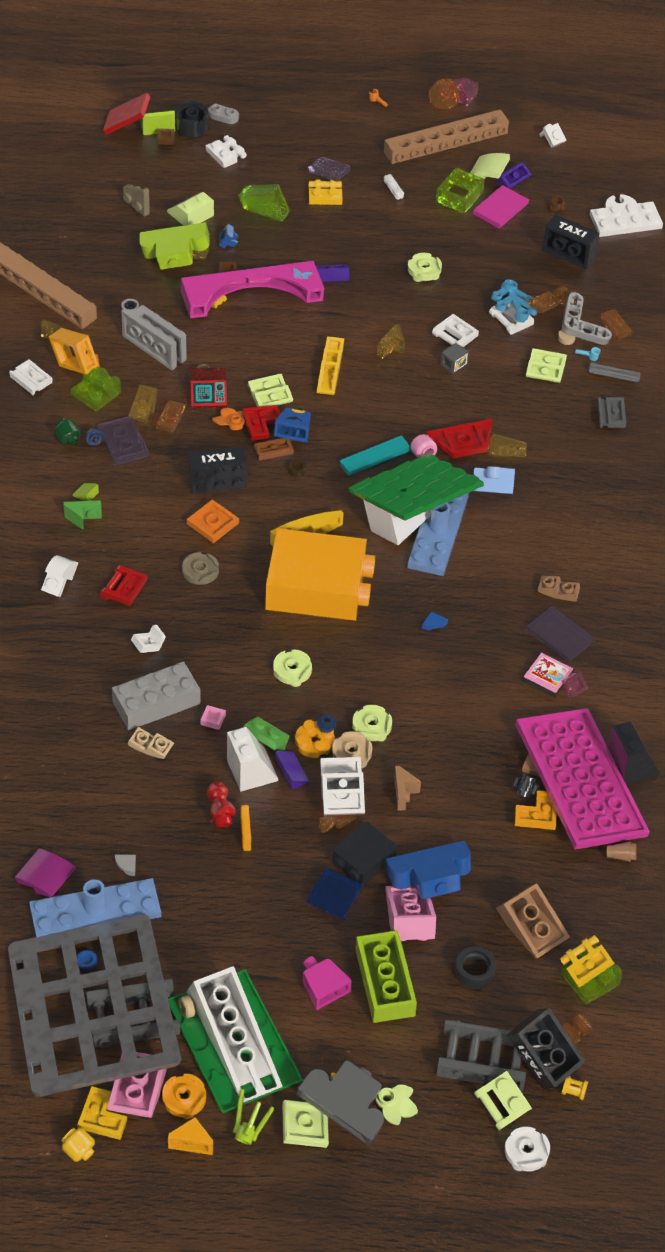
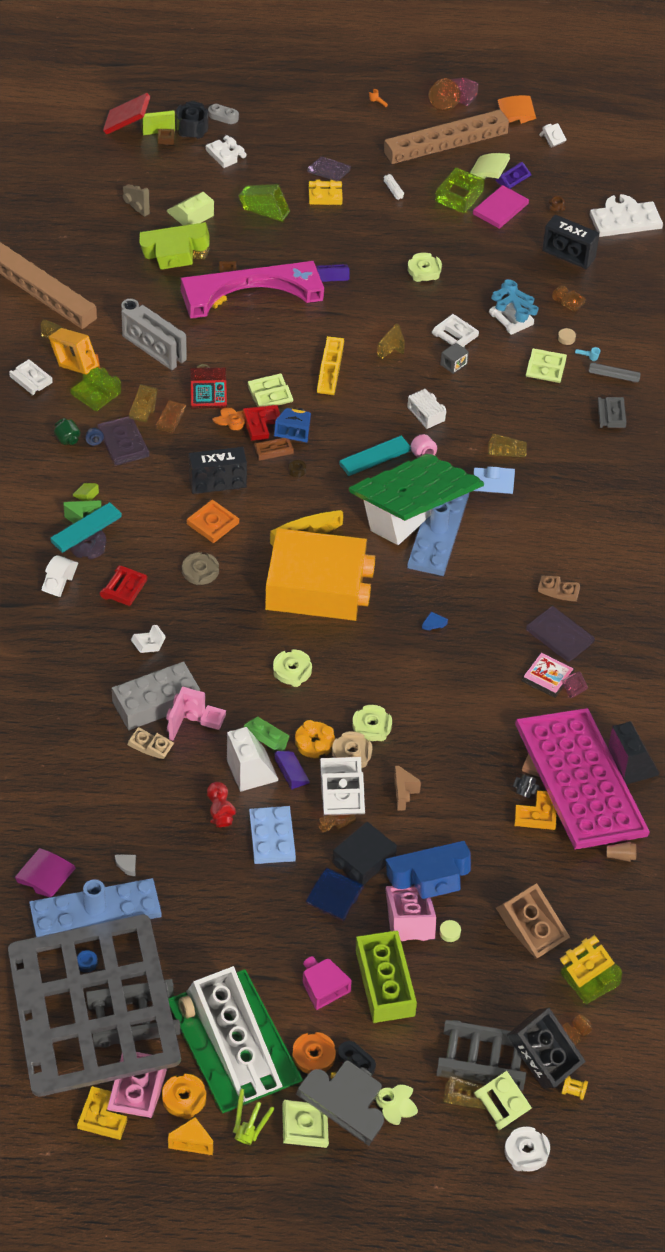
yellow head [61,1128,95,1162] -> none
blue tile [219,224,238,248] -> none
light orange tile [240,805,251,851] -> none
dark blue plate [317,714,336,733] -> none
red wing [426,418,492,459] -> none
black tyre [455,946,496,989] -> none
clear orange plate [529,291,561,313] -> none
light grey beam [562,292,612,345] -> none
clear orange plate [599,309,632,340] -> none
none -> teal tile [51,502,122,553]
none -> clear purple plate [70,530,106,559]
none -> bright pink bracket [166,687,205,741]
none -> light blue plate [249,806,296,864]
none -> orange plate [292,1032,336,1074]
none -> black plate [338,1041,376,1075]
none -> white brick [408,389,446,429]
none -> yellowish green tile [440,920,461,942]
none -> clear yellow slope [443,1076,492,1109]
none -> orange slope [498,95,536,124]

